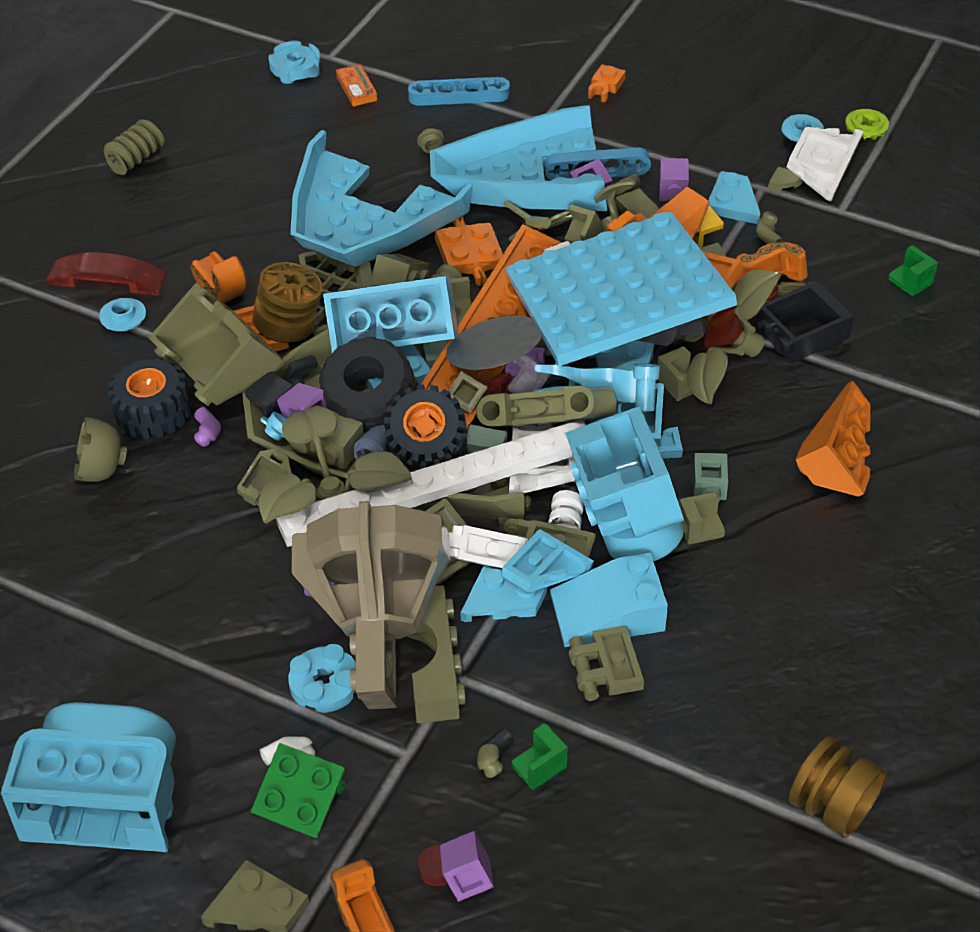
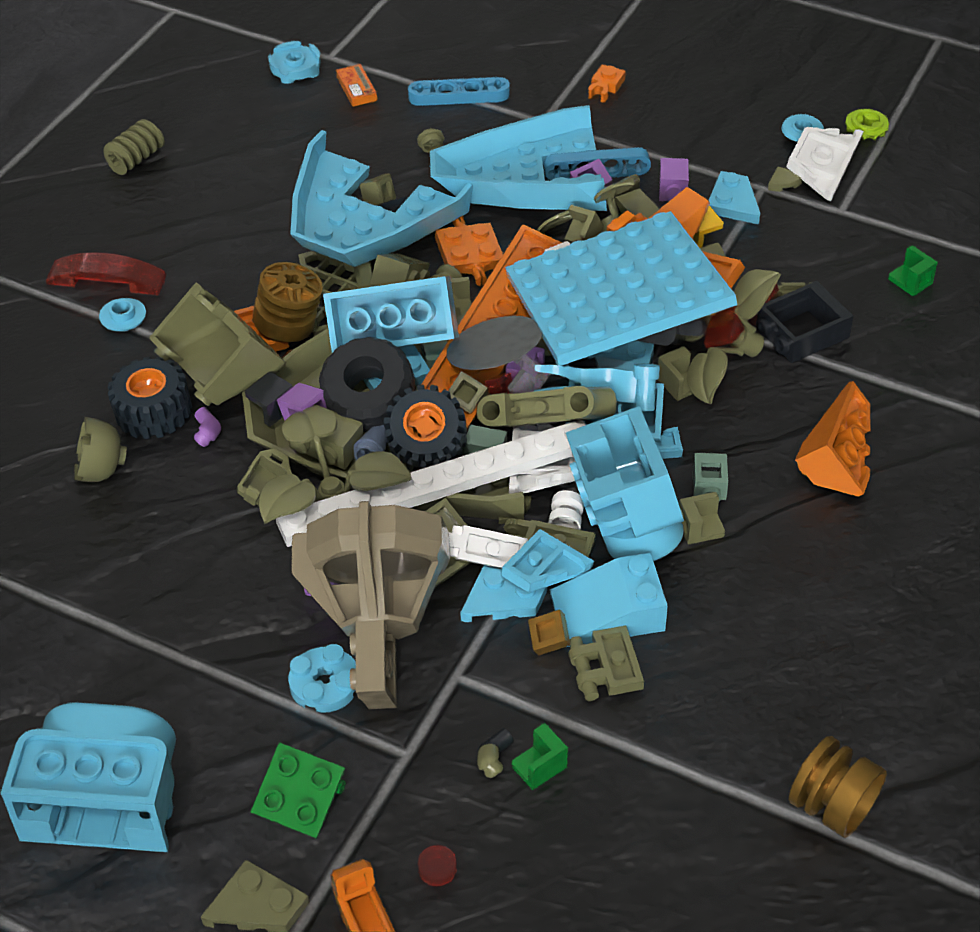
orange animal [191,251,247,303] -> none
white arm [259,737,315,766] -> none
medium azure plate [260,412,287,441] -> none
black arm [284,355,318,387] -> none
olive arch [407,585,465,723] -> none
medium lavender panel [440,831,494,901] -> none
olive plant [504,200,551,242] -> none
orange animal [735,242,808,284] -> none
olive arm [756,212,783,244] -> none
none -> olive slope [360,173,396,205]
none -> pearl gold plate [528,609,570,655]

